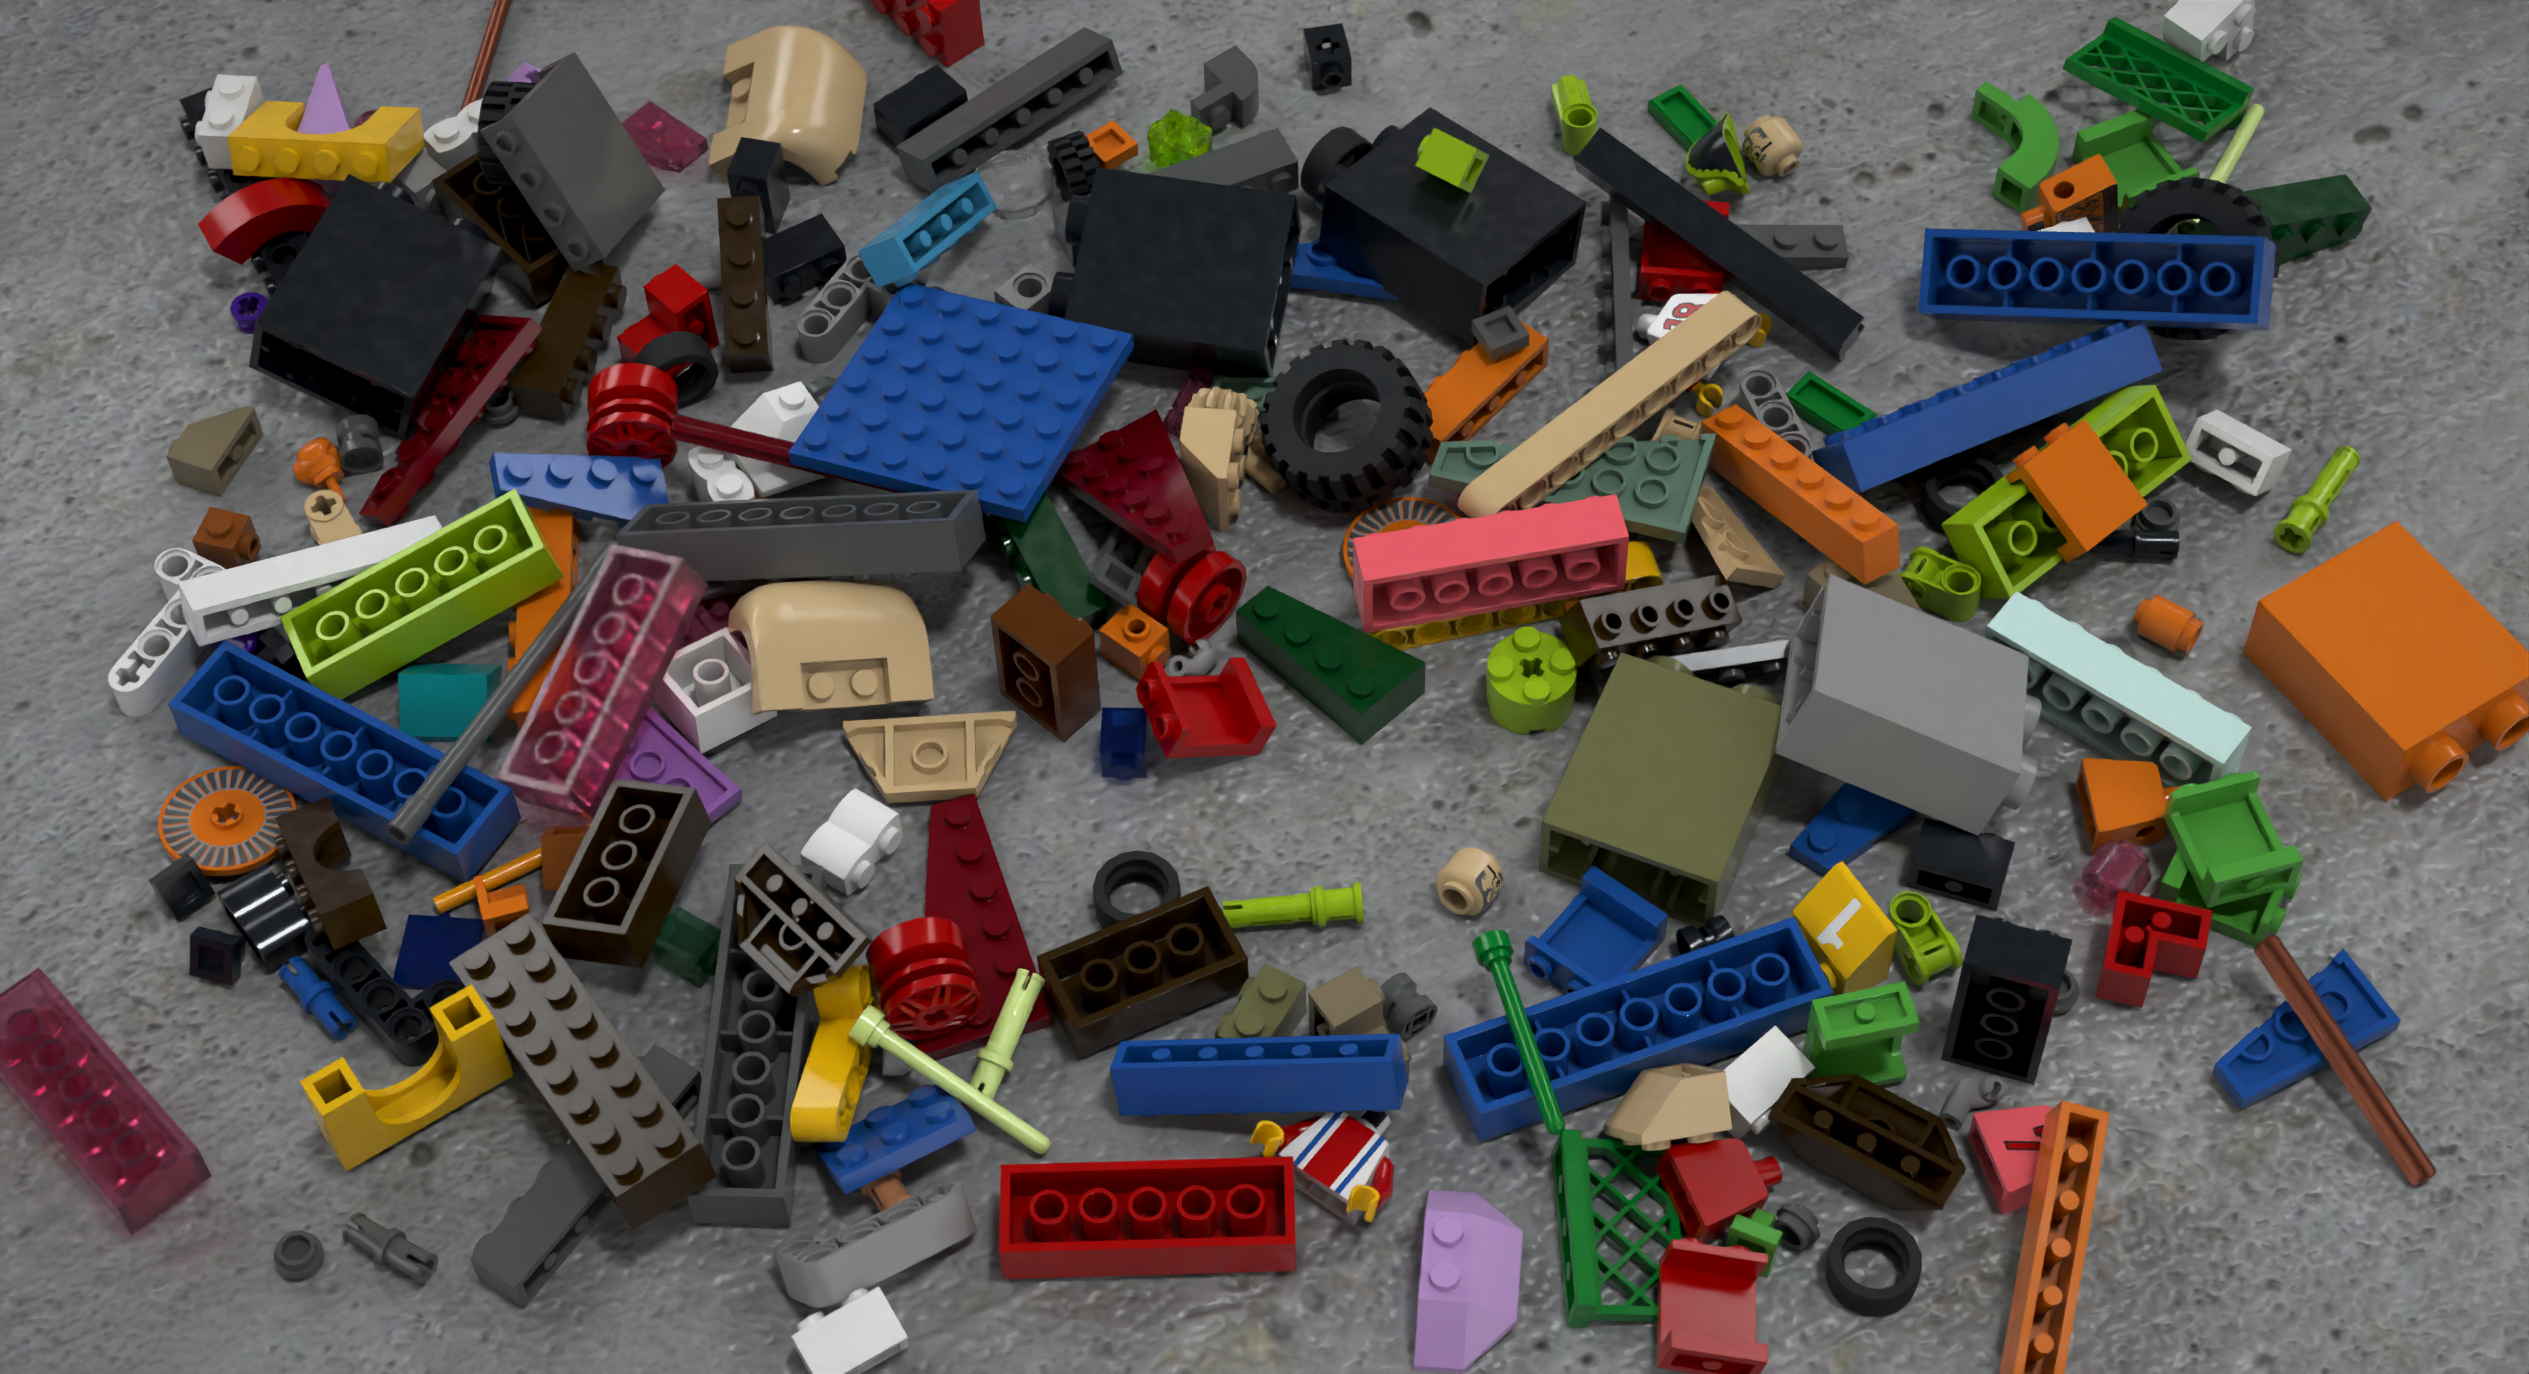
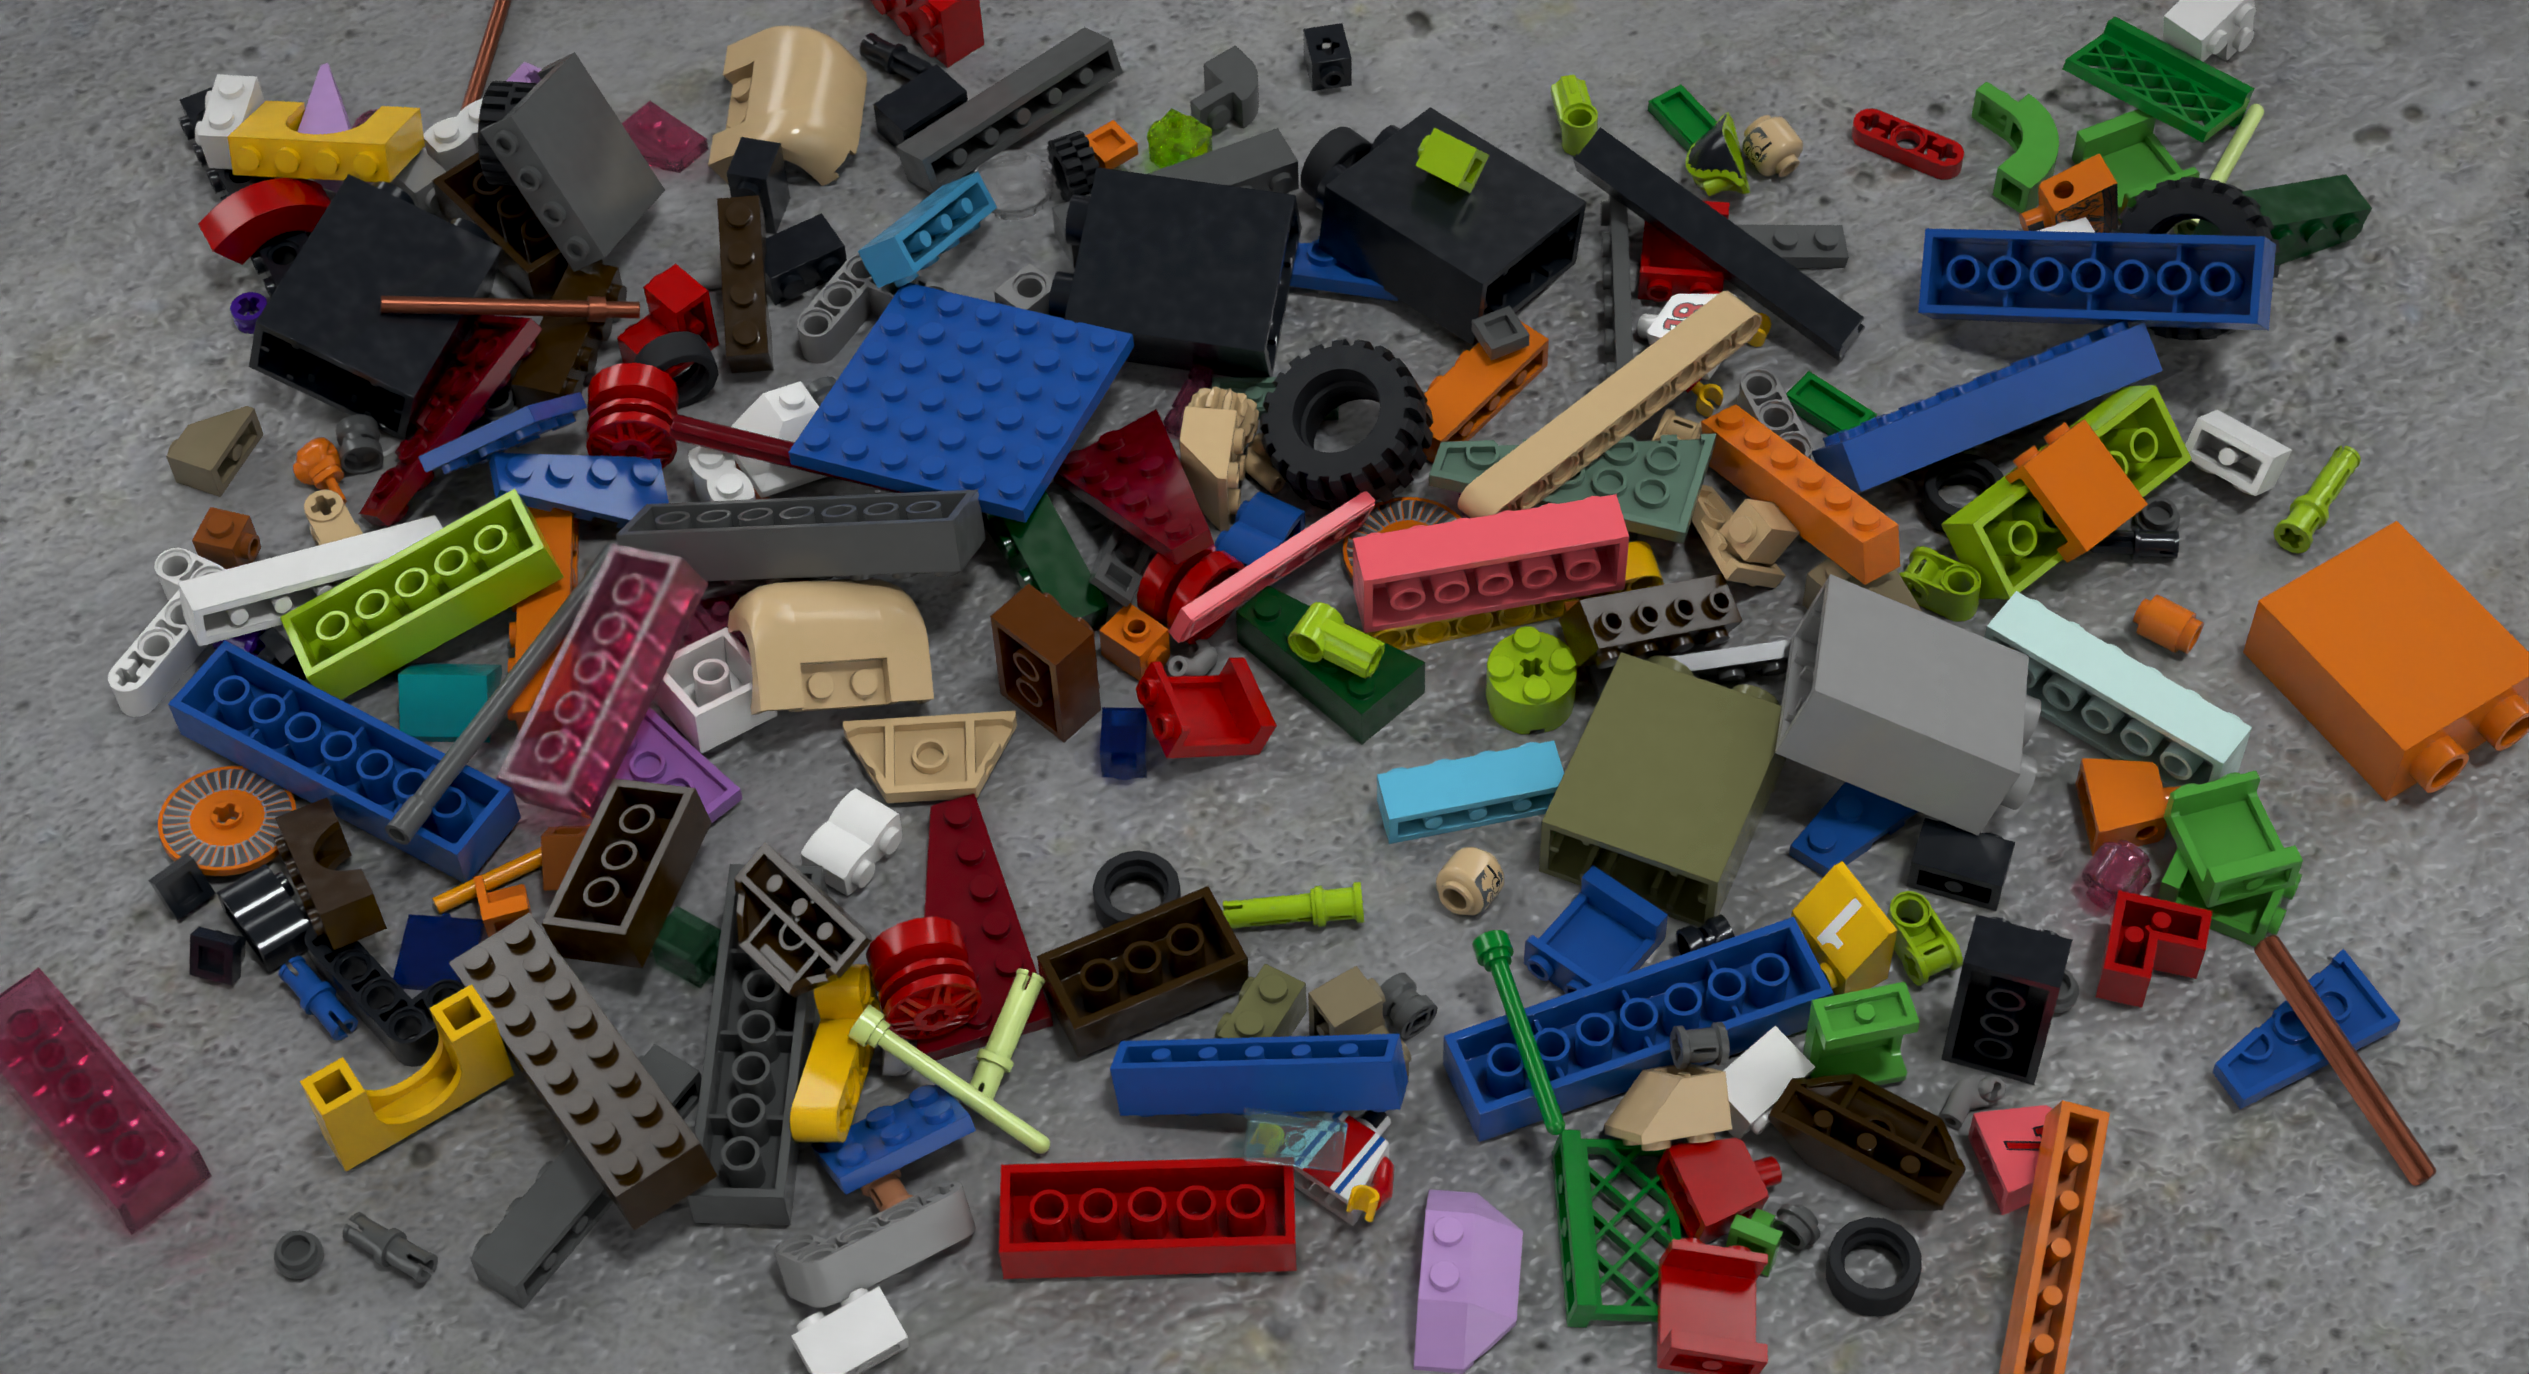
none -> copper bar [380,296,640,322]
none -> blue plate [418,392,587,475]
none -> black axle [859,33,932,80]
none -> coral tile [1169,491,1376,643]
none -> blue brick [1214,491,1305,567]
none -> clear light blue panel [1242,1107,1348,1172]
none -> lime piece [1288,602,1385,679]
none -> medium azure brick [1377,741,1564,844]
none -> dark grey bush [1670,1022,1730,1069]
none -> tan brick [1719,499,1800,564]
none -> red beam [1852,108,1964,180]

